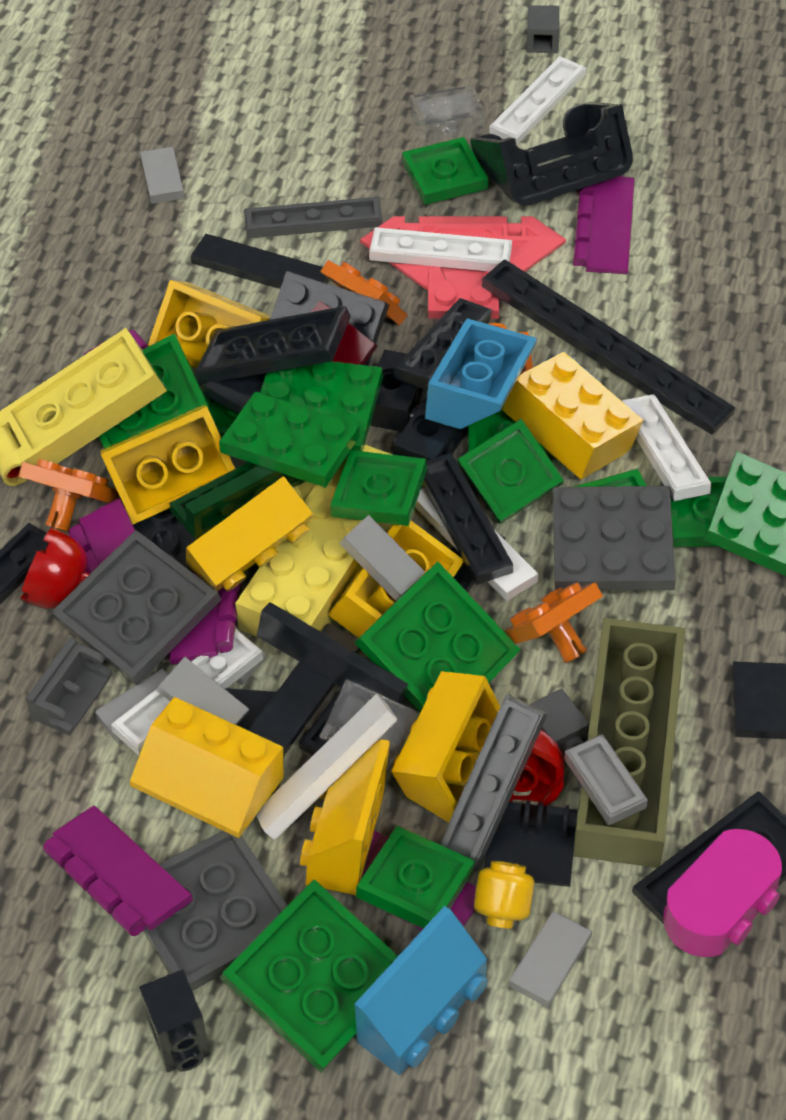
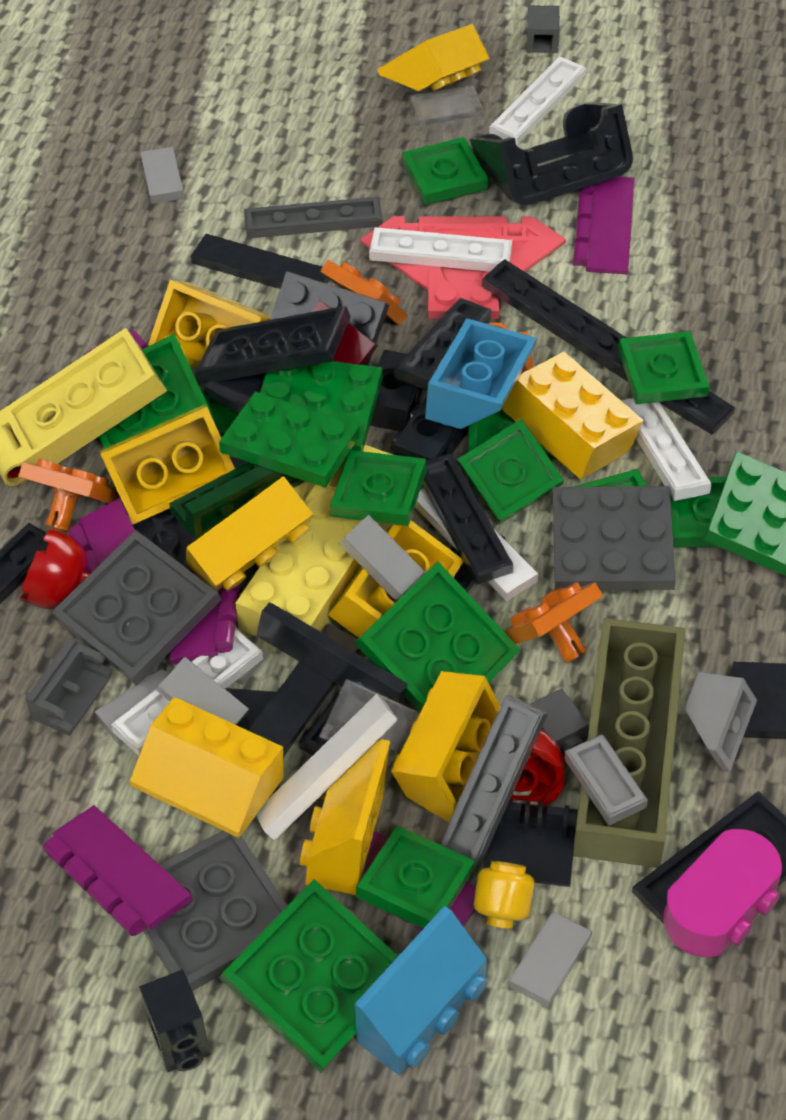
none -> yellow slope [377,24,490,92]
none -> green plate [618,331,710,405]
none -> light grey slope [684,672,757,772]

